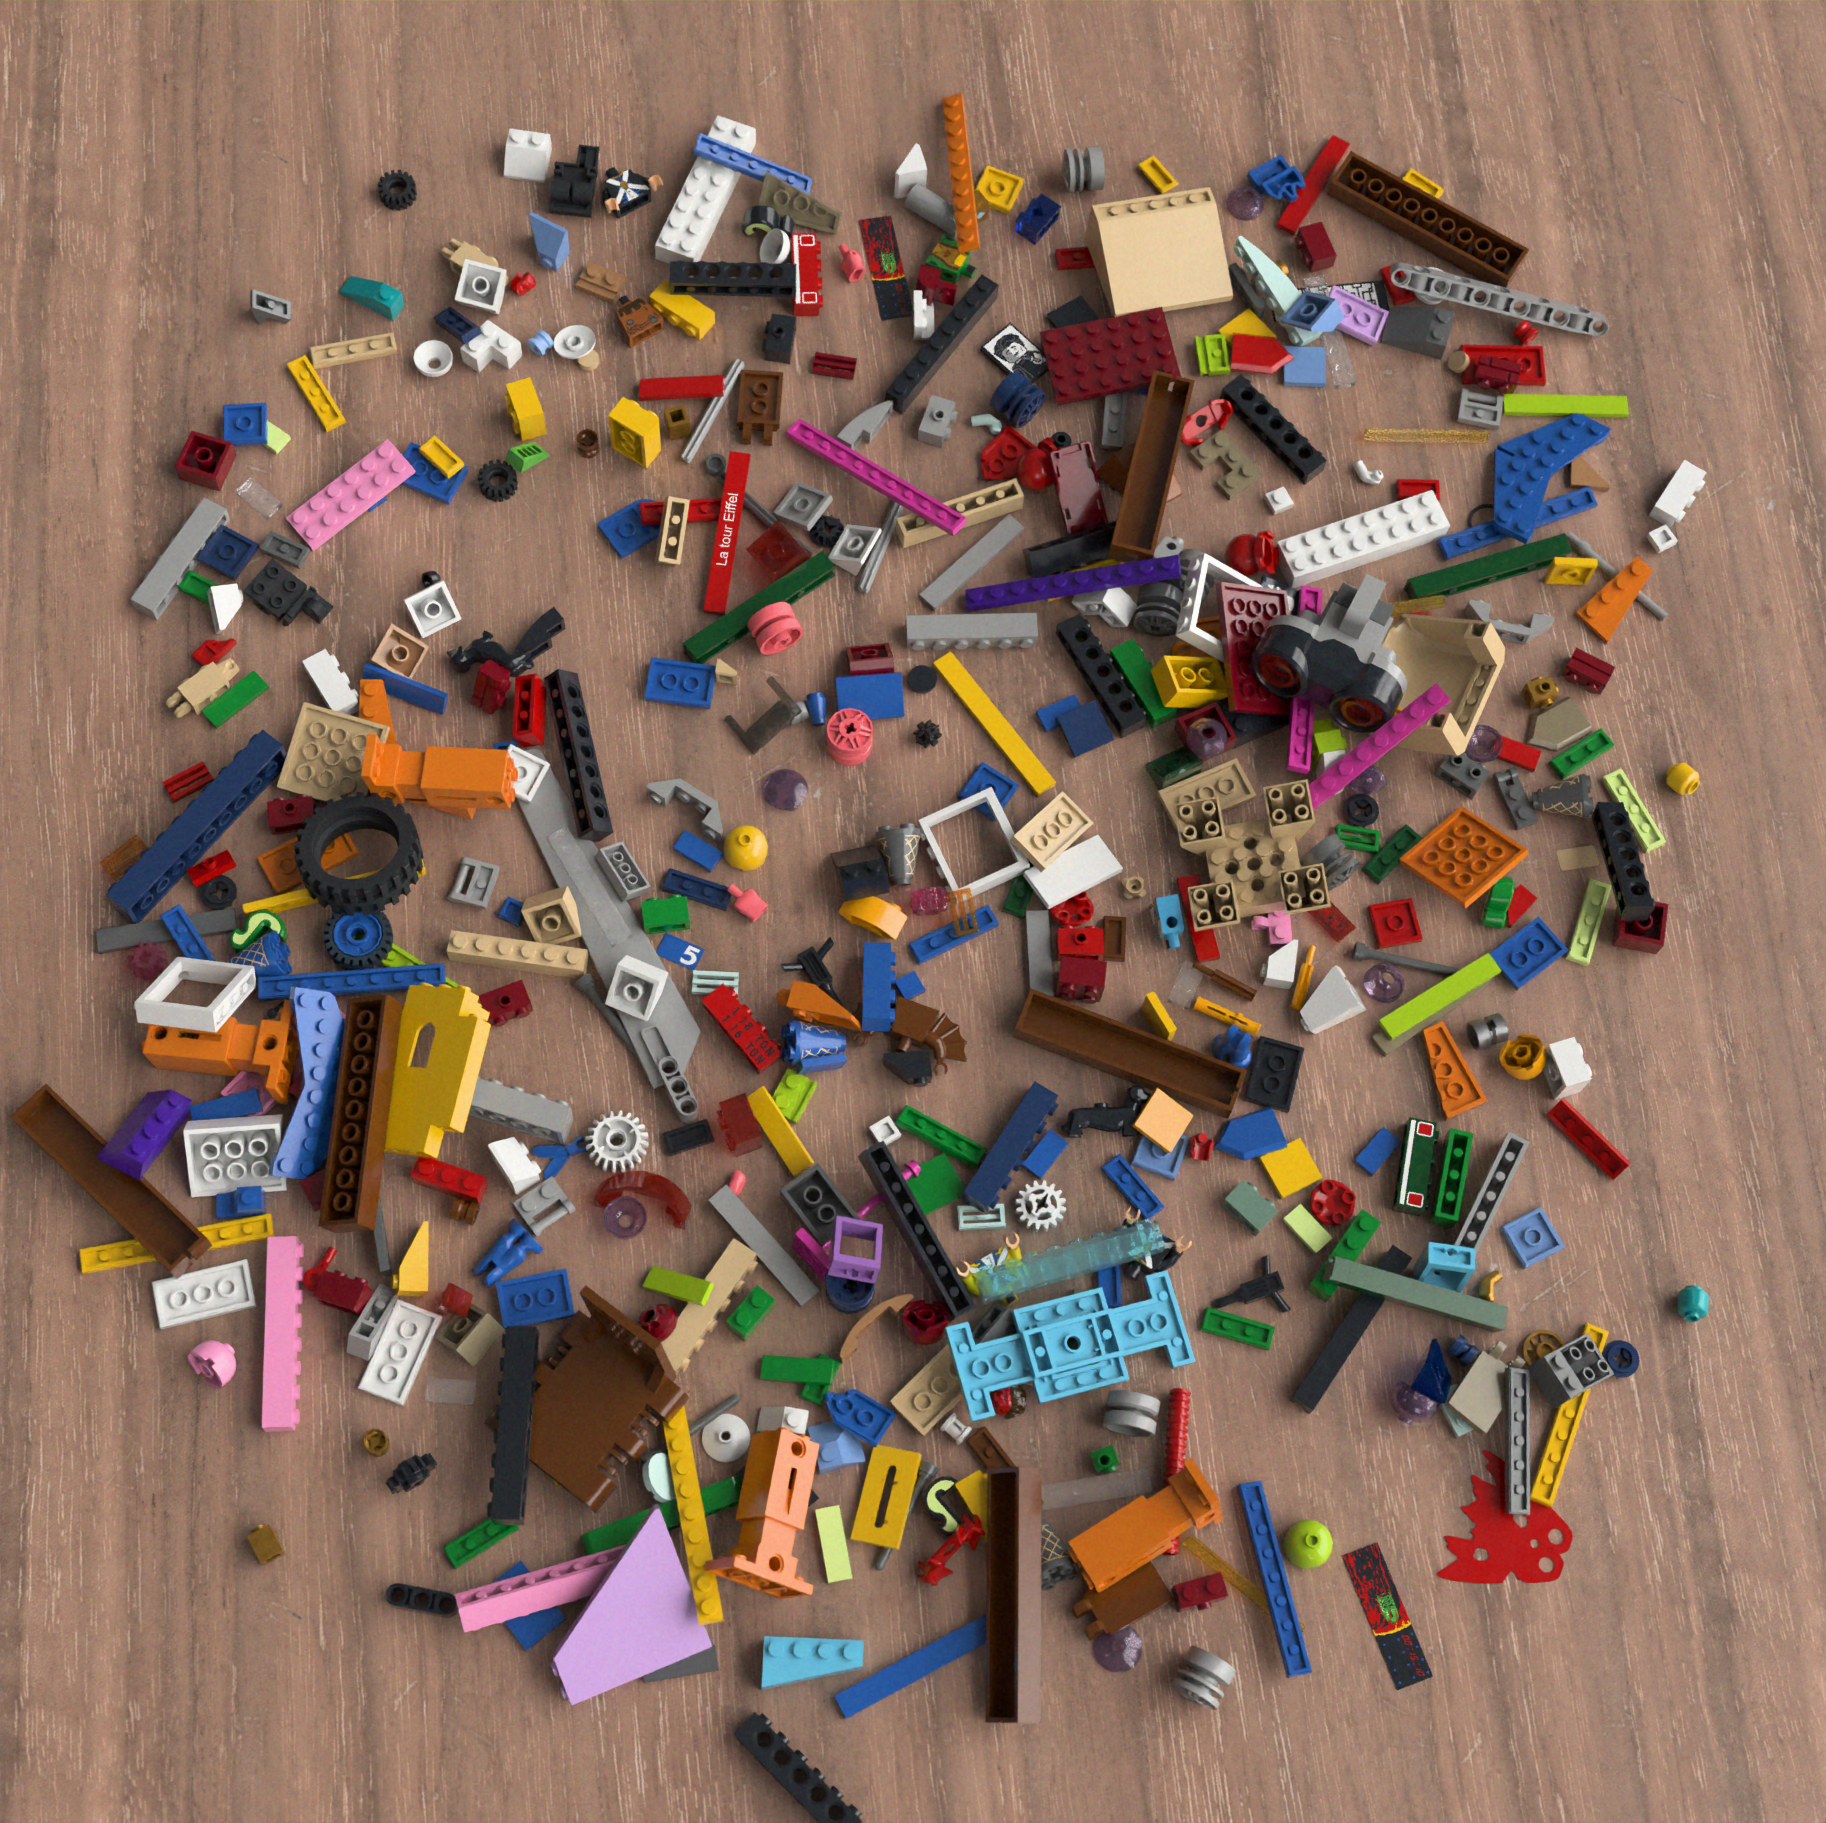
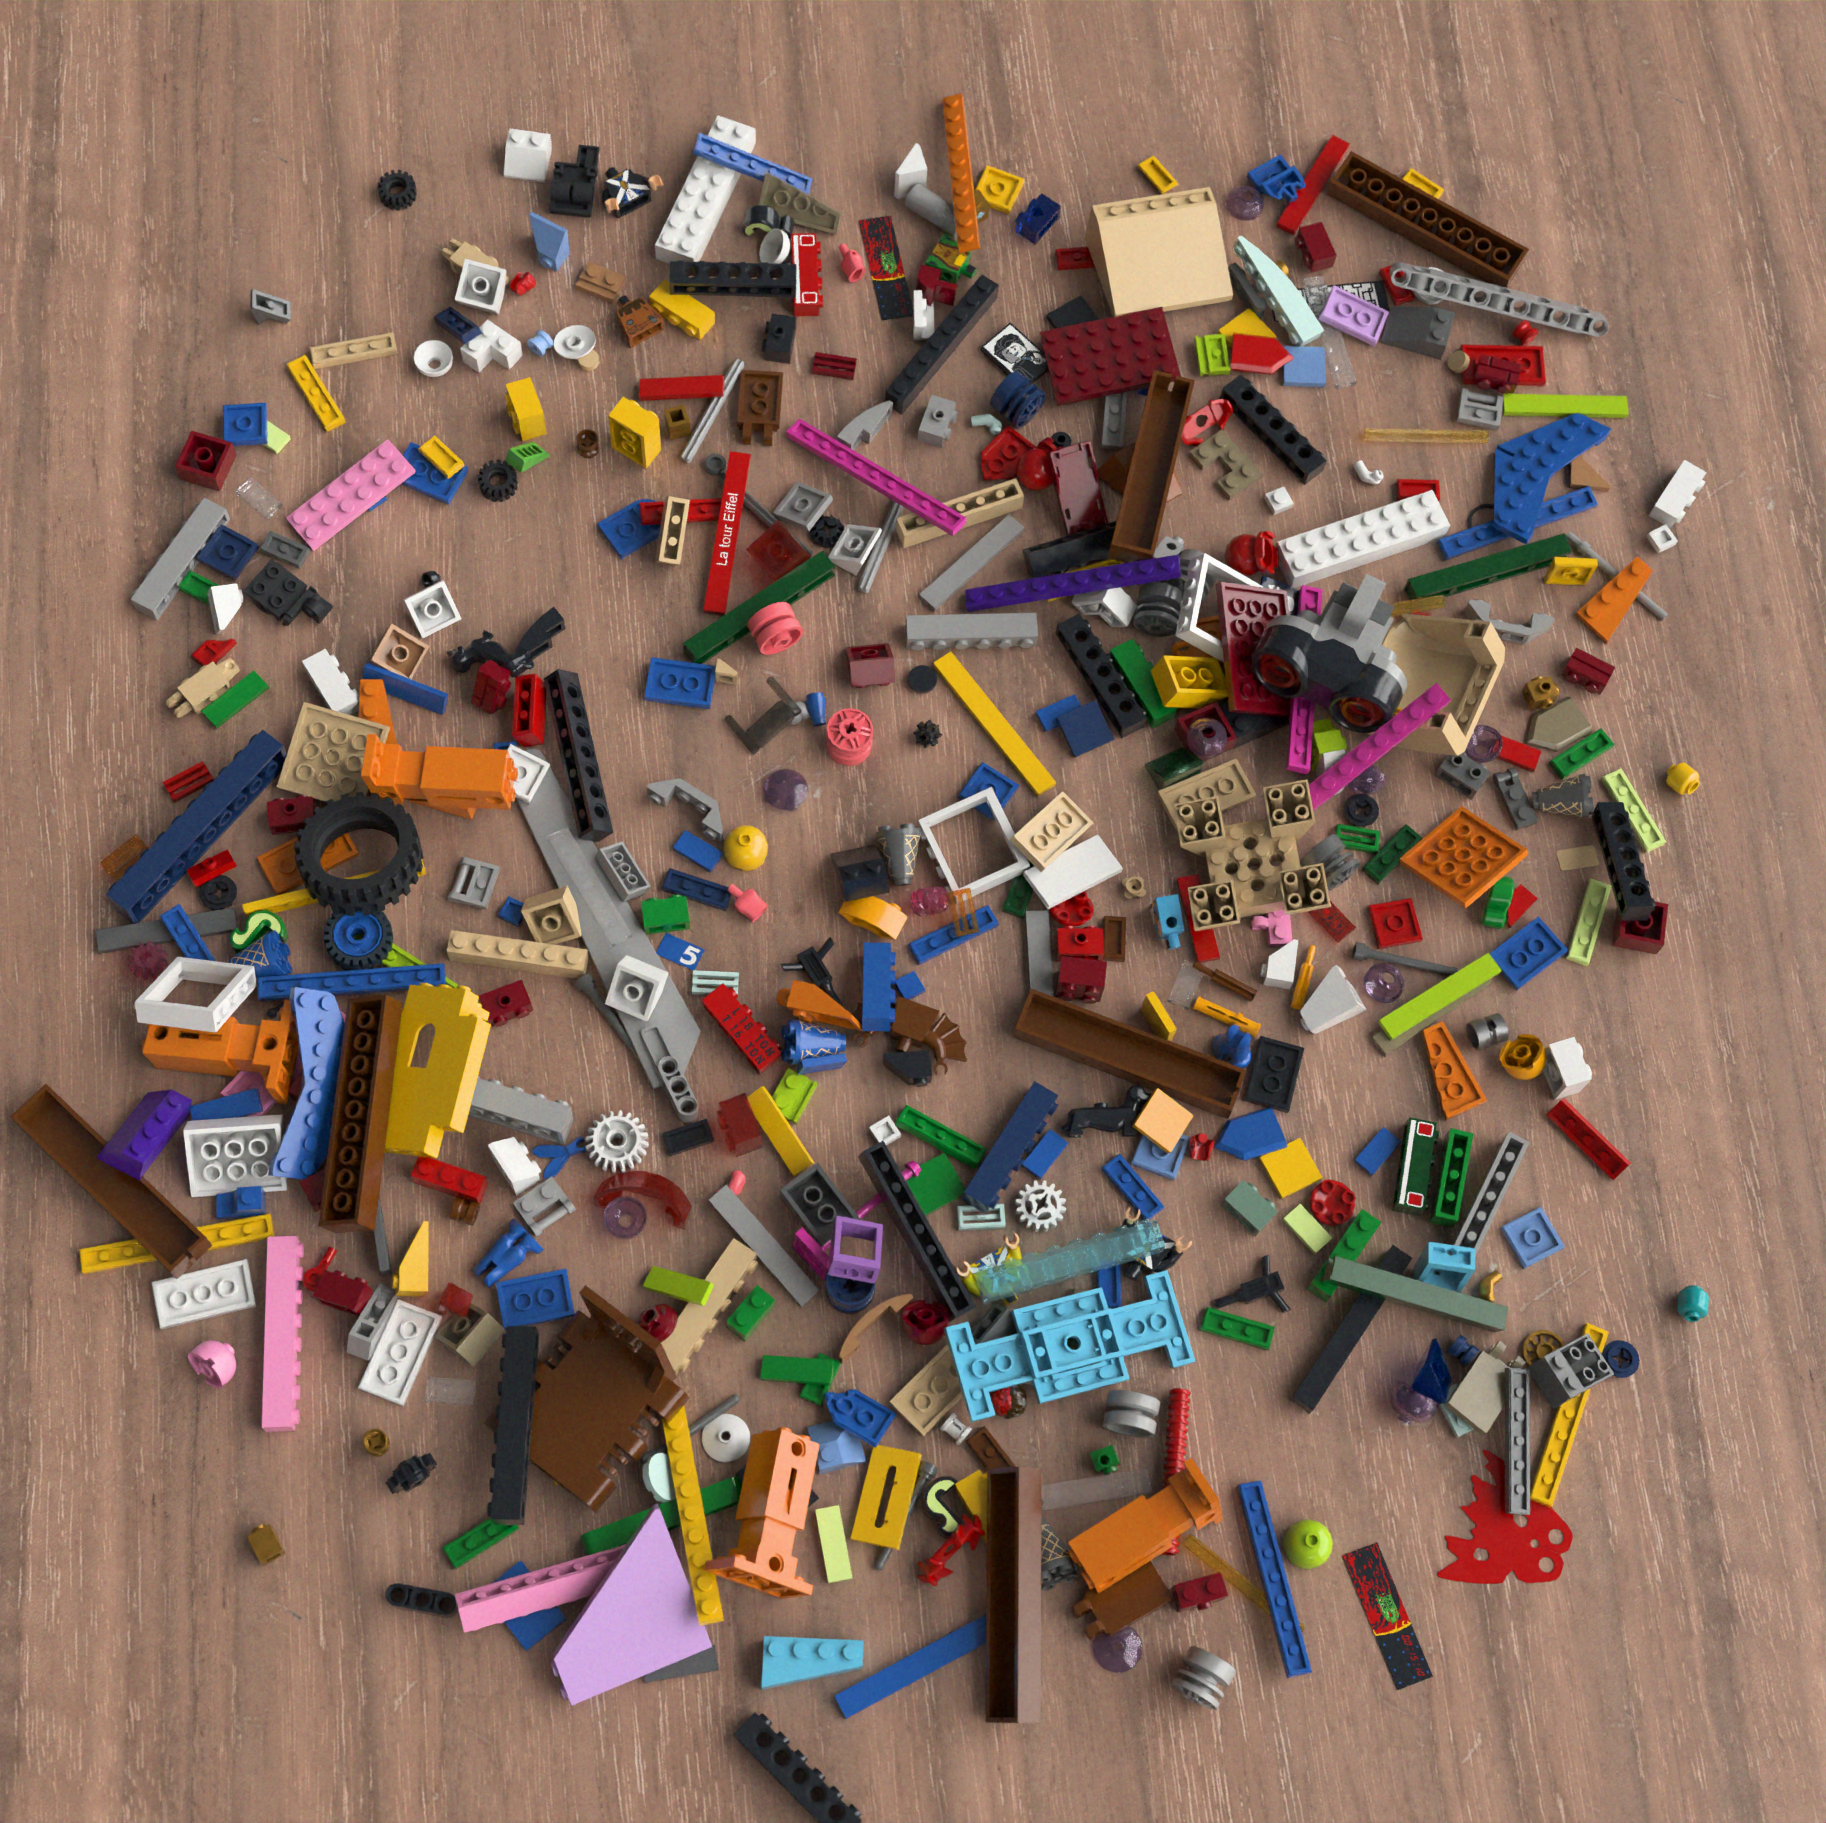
teal slope [340,276,405,321] -> none
white slope [757,1406,809,1435] -> none
blue tile [835,672,905,719] -> none
light grey wheel [1062,146,1105,193] -> none
medium blue slope [1280,291,1344,332] -> none

